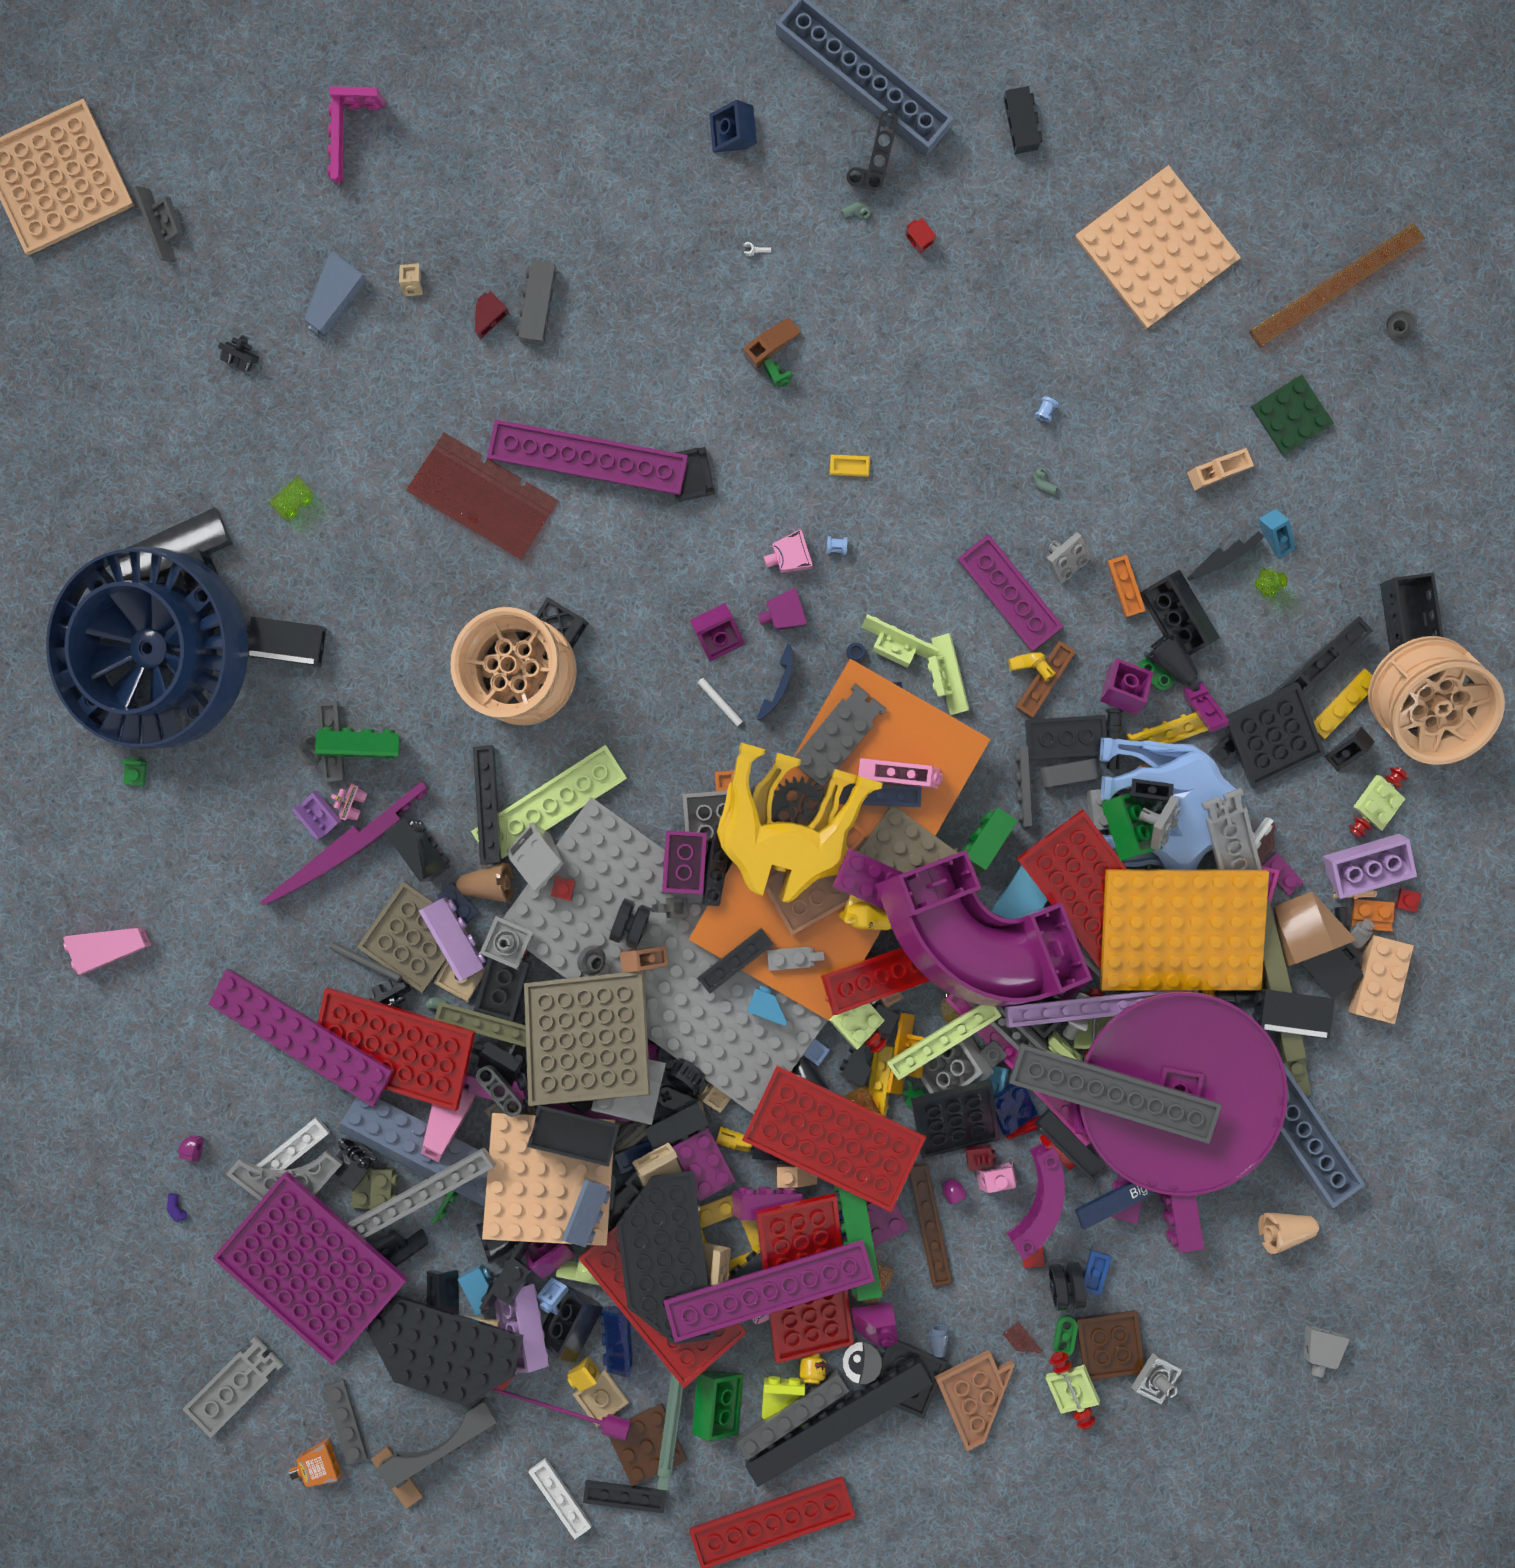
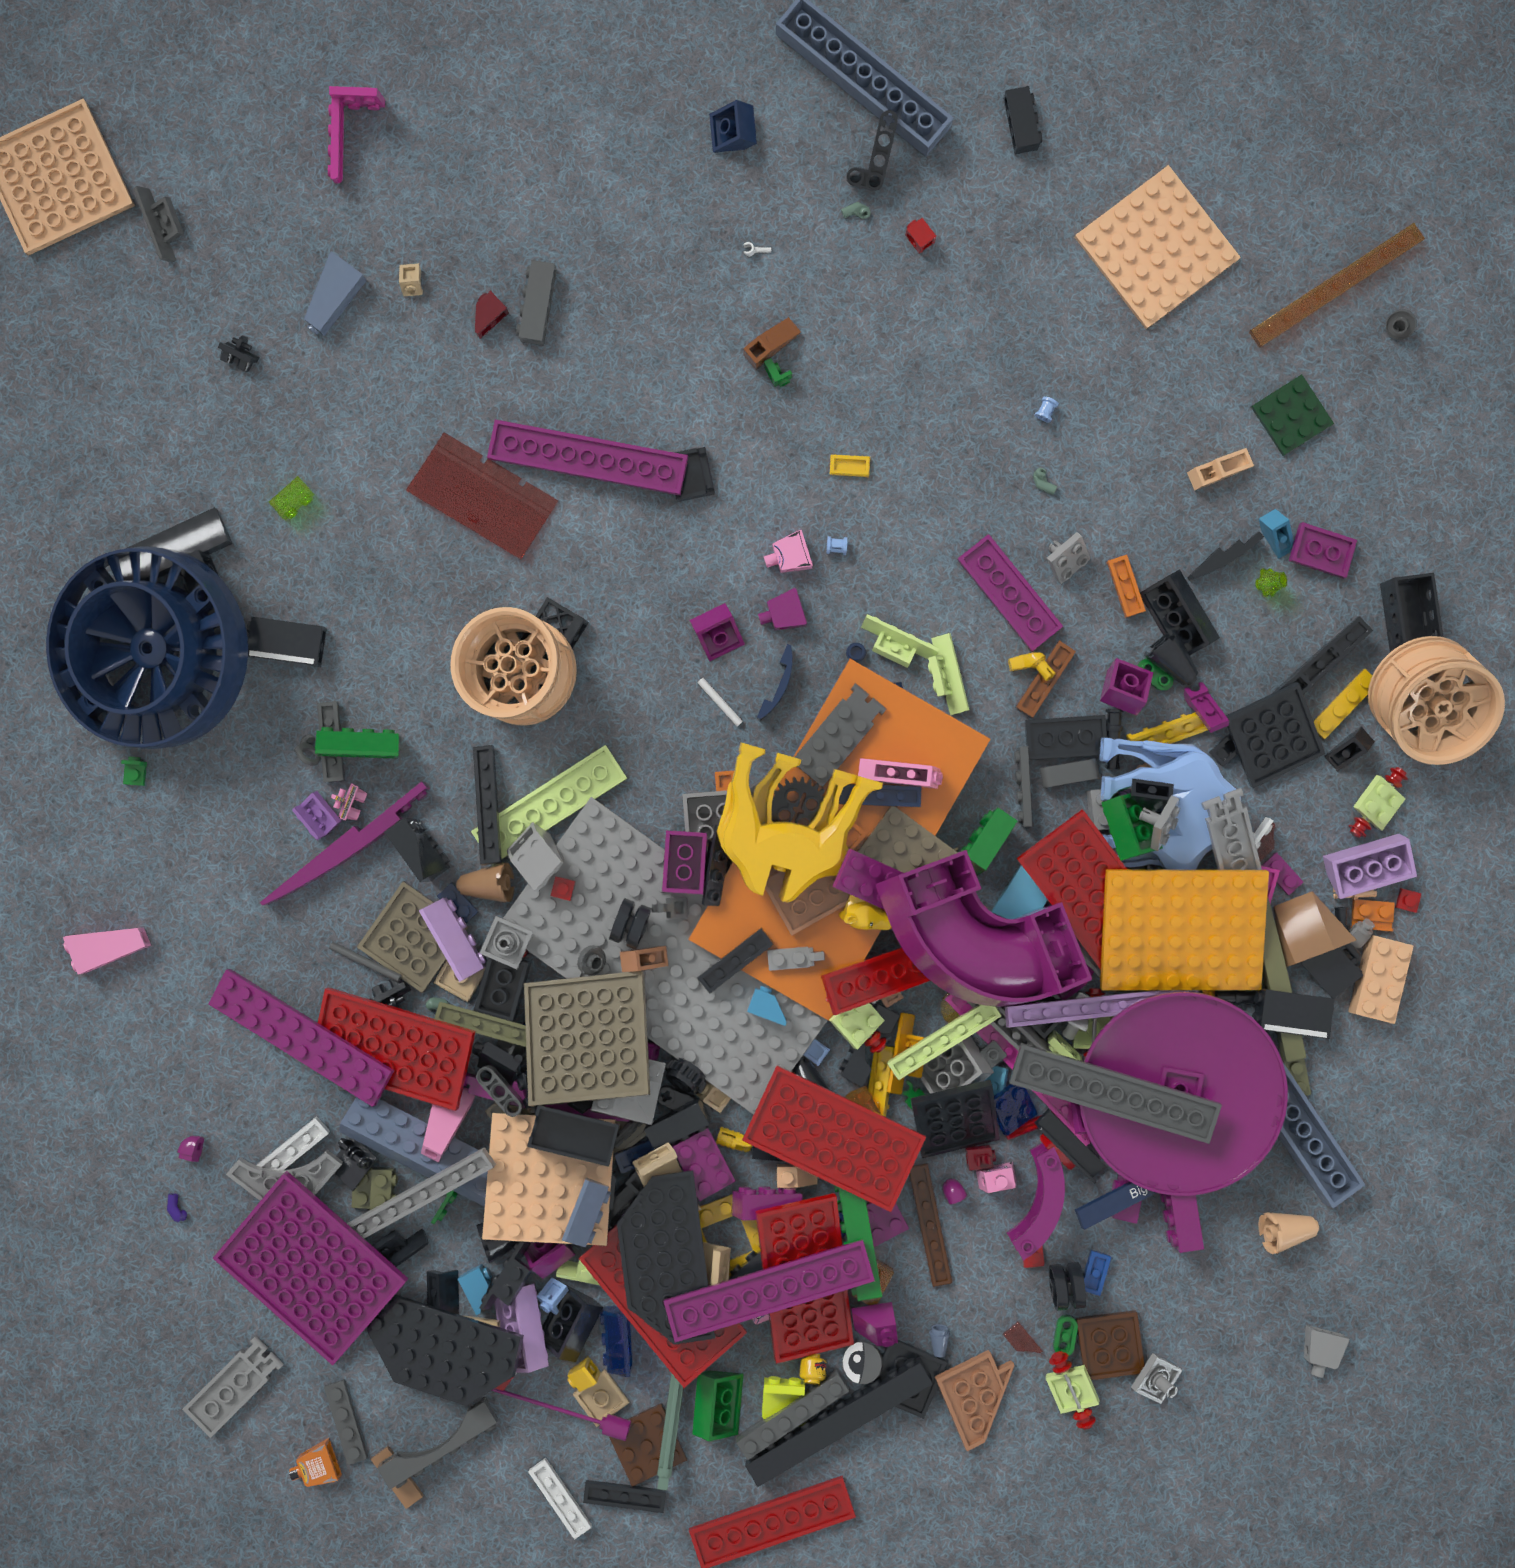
none -> magenta plate [1289,522,1357,579]

